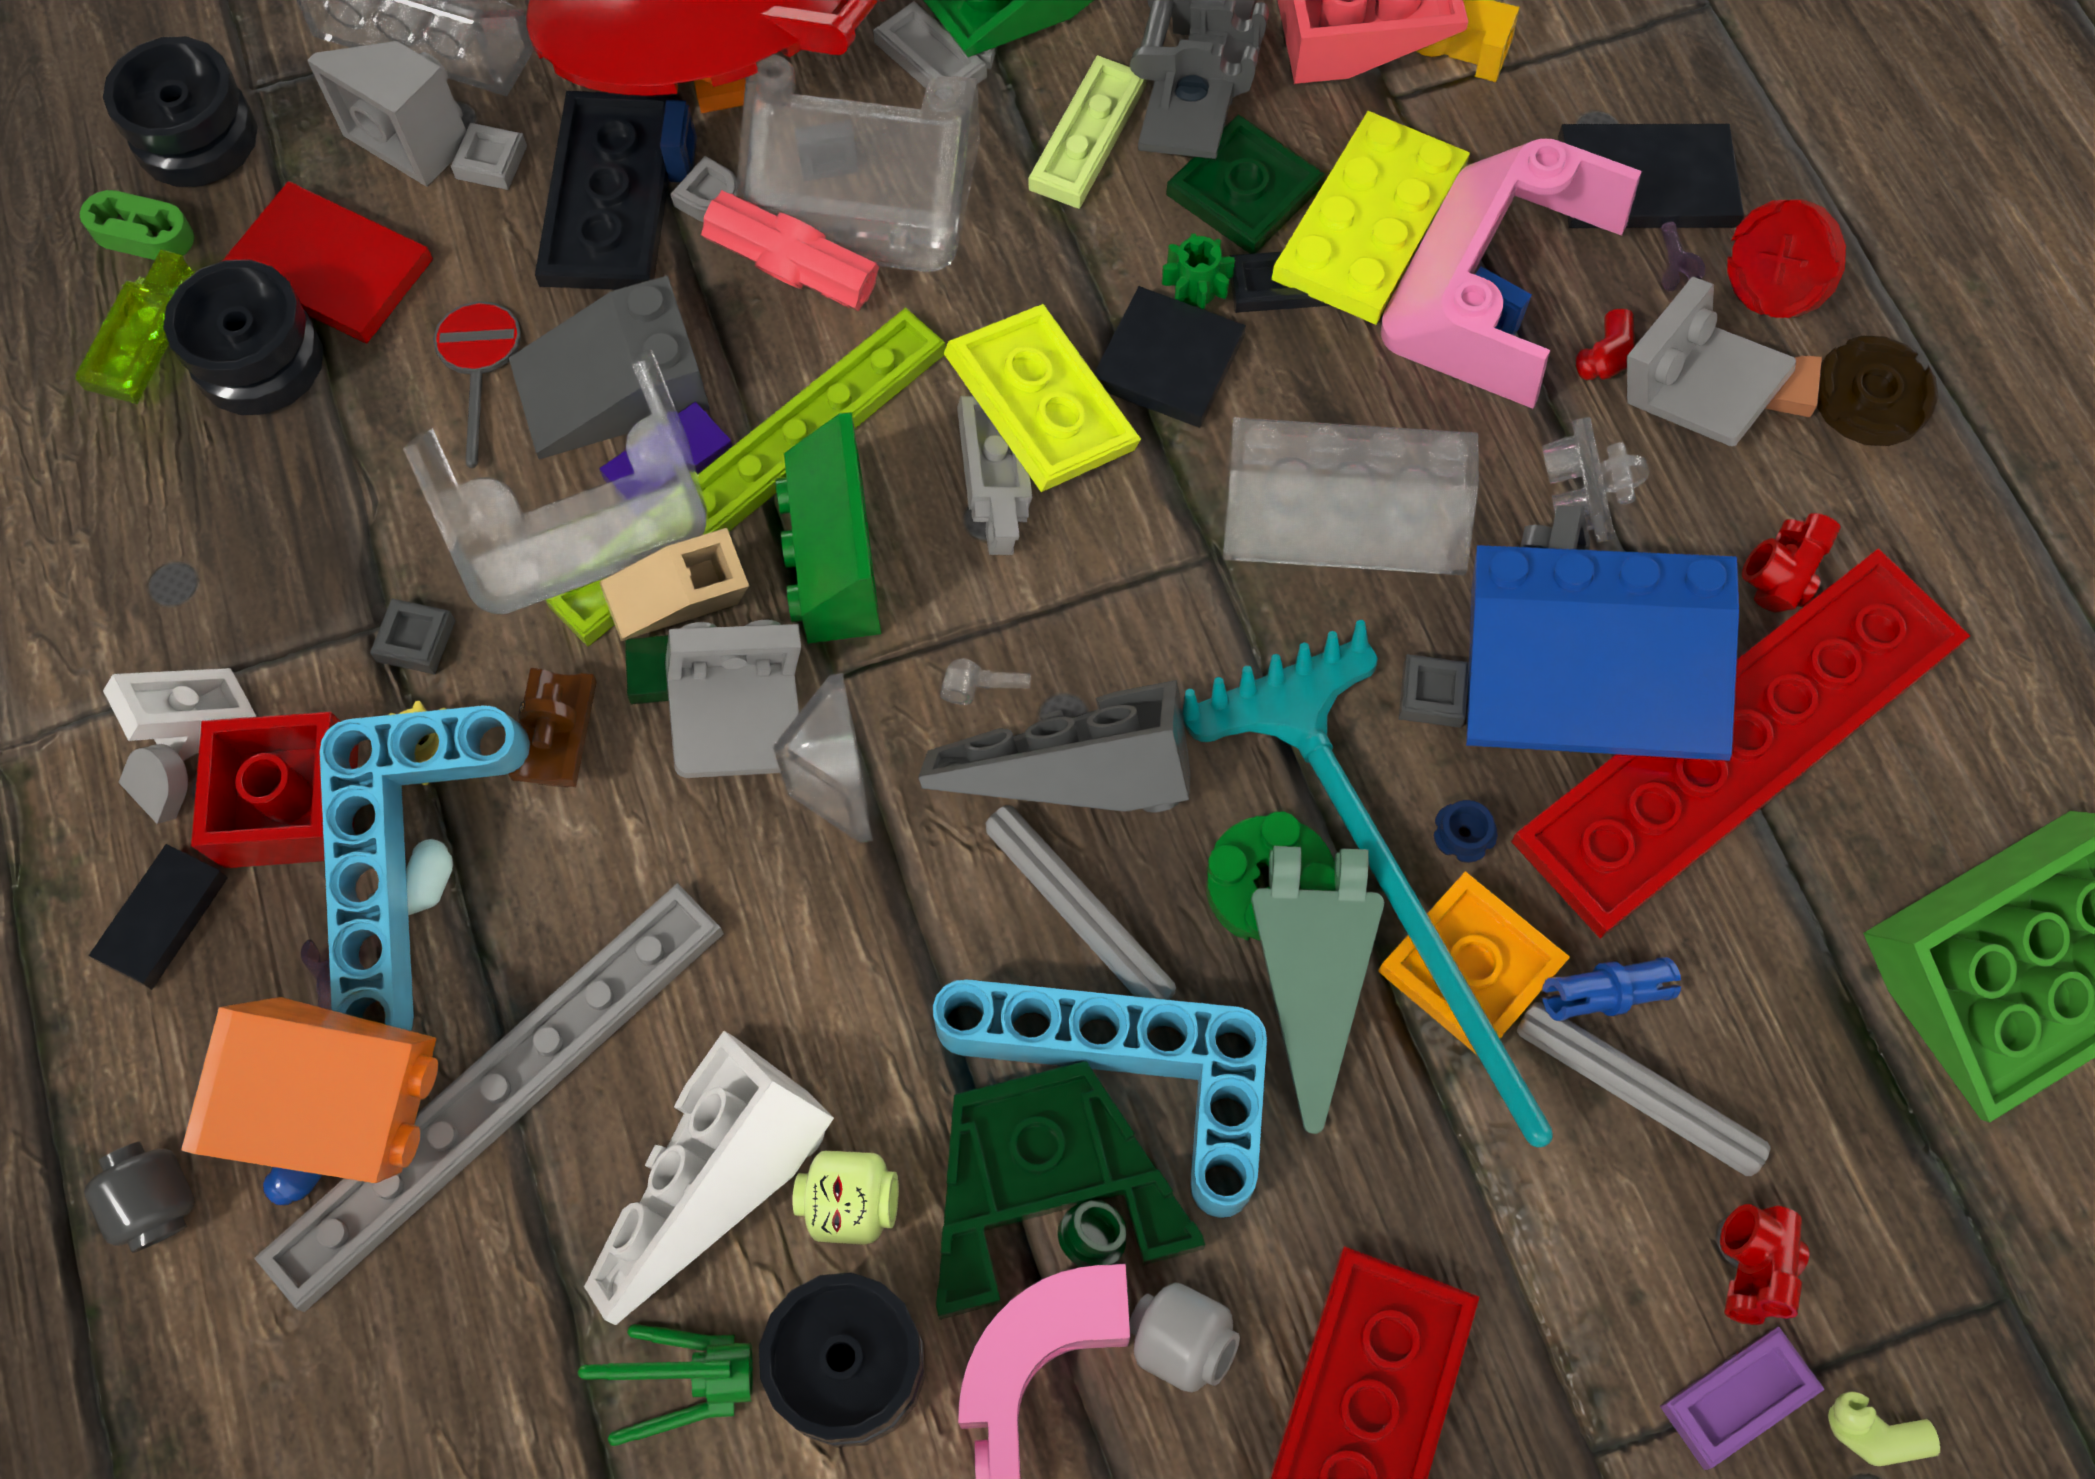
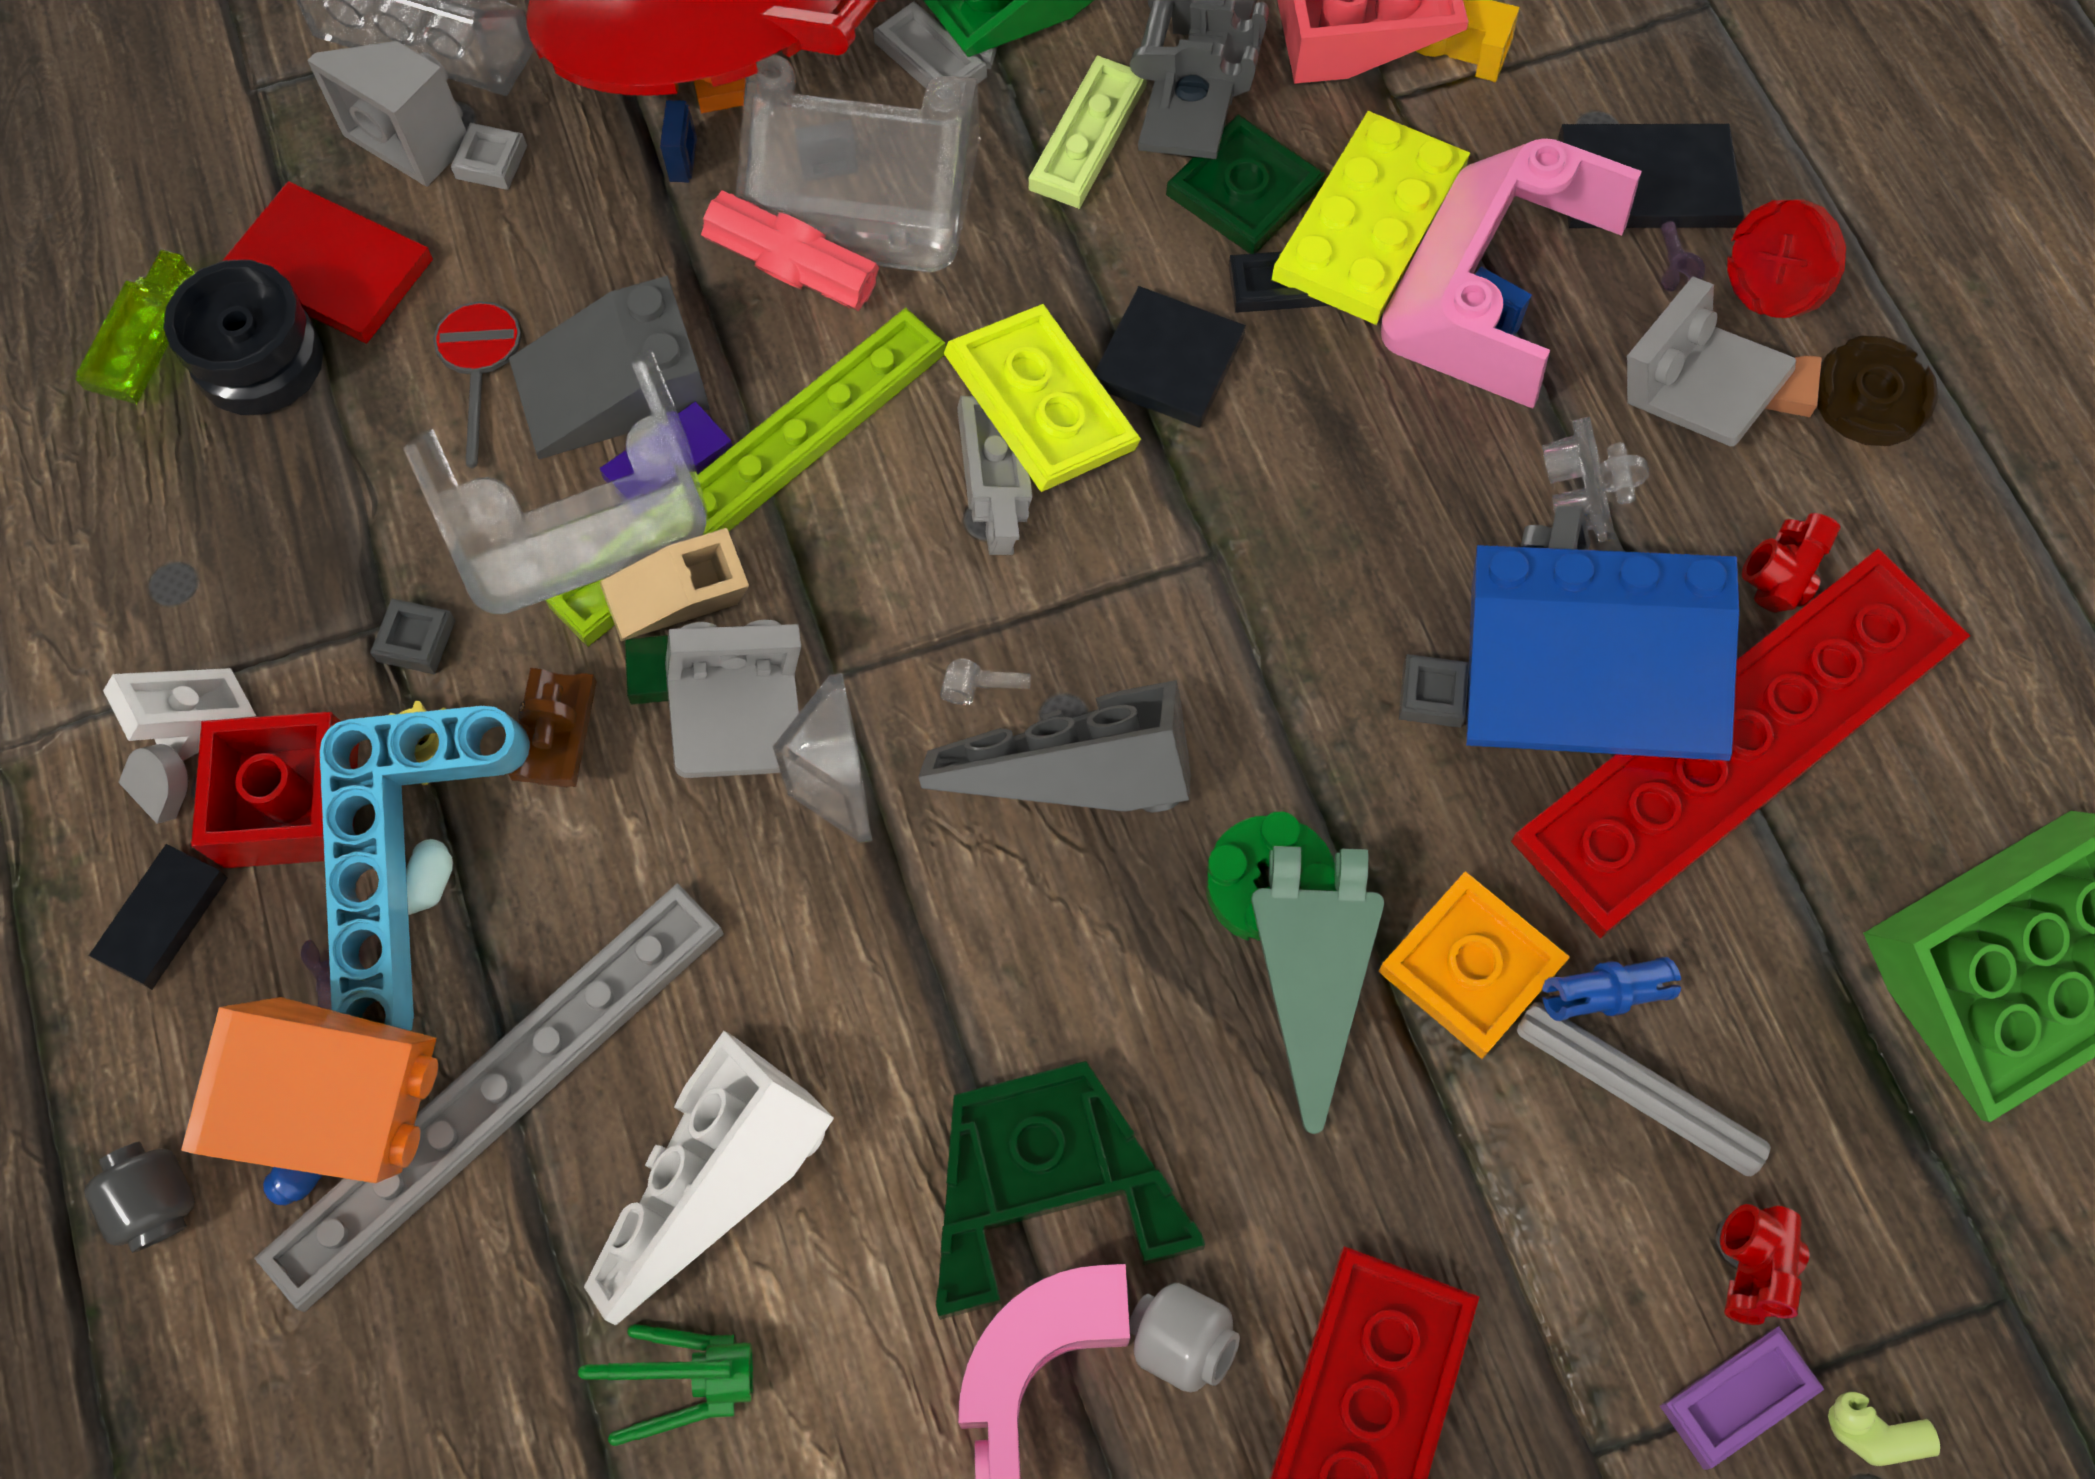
bright green beam [79,190,195,261] -> none
black wheel [103,36,258,187] -> none
black tile [535,91,677,290] -> none
light grey tile [671,156,741,222] -> none
black wheel [759,1272,926,1448] -> none
green slope [776,412,881,644] -> none
yellowish green head [793,1151,899,1245] -> none
medium azure beam [933,980,1267,1218] -> none
light grey axle [985,805,1176,1000] -> none
dark green plate [1057,1201,1126,1267] -> none
green gear [1161,233,1235,309] -> none
teal piece [1182,620,1553,1148] -> none
clear slope [1223,417,1479,575] -> none
dark blue plate [1433,800,1498,863] -> none
red arm [1575,309,1635,381] -> none

